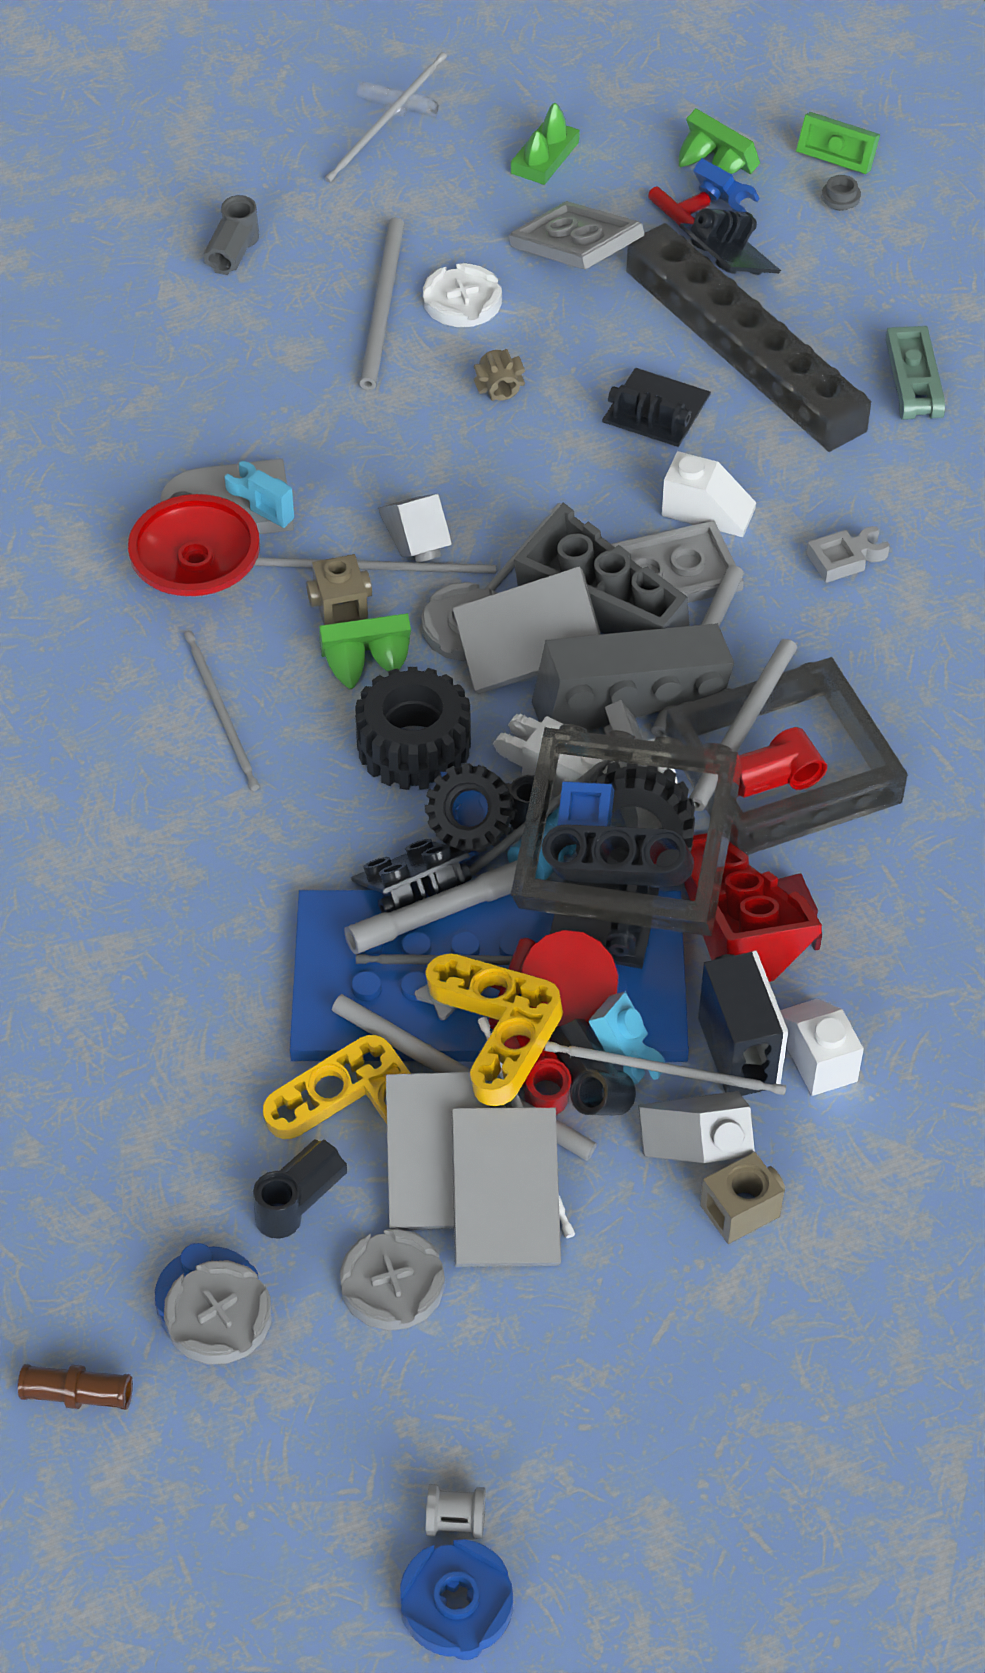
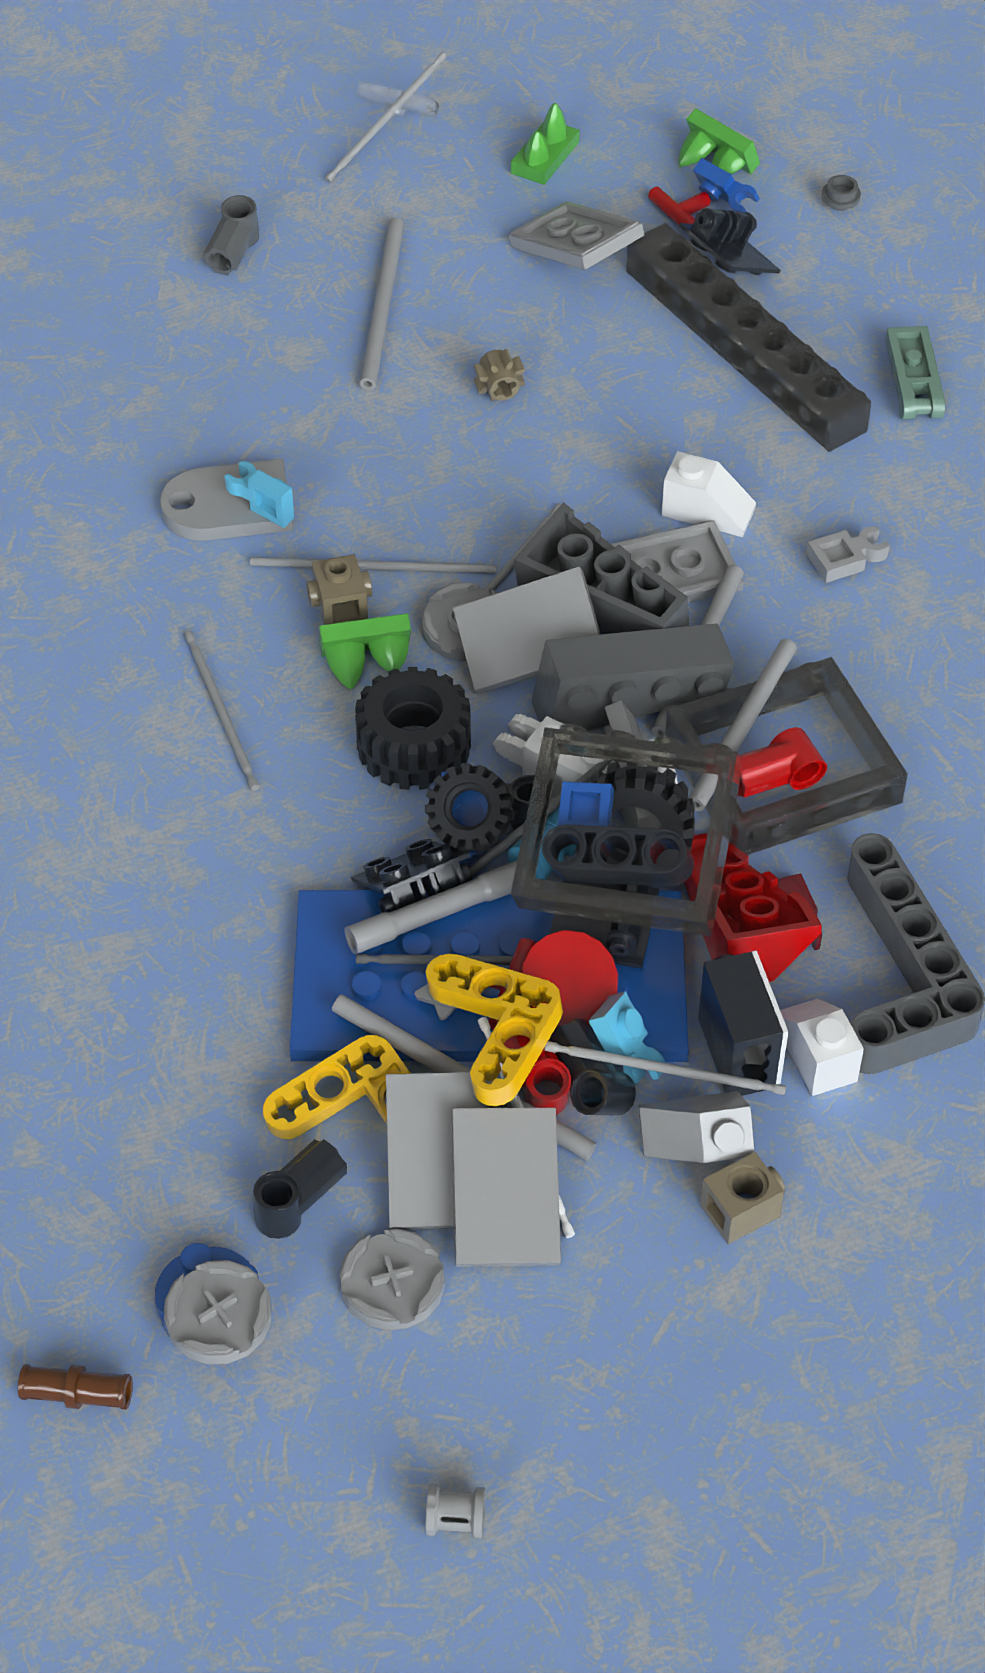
red dish [128,494,260,596] -> none
slope [378,494,452,562] -> none
blue plate [400,1539,513,1660] -> none
white tile [423,263,502,327] -> none
black hinge [602,368,711,447] -> none
bright green tile [796,112,880,174] -> none
none -> dark grey beam [847,833,985,1074]

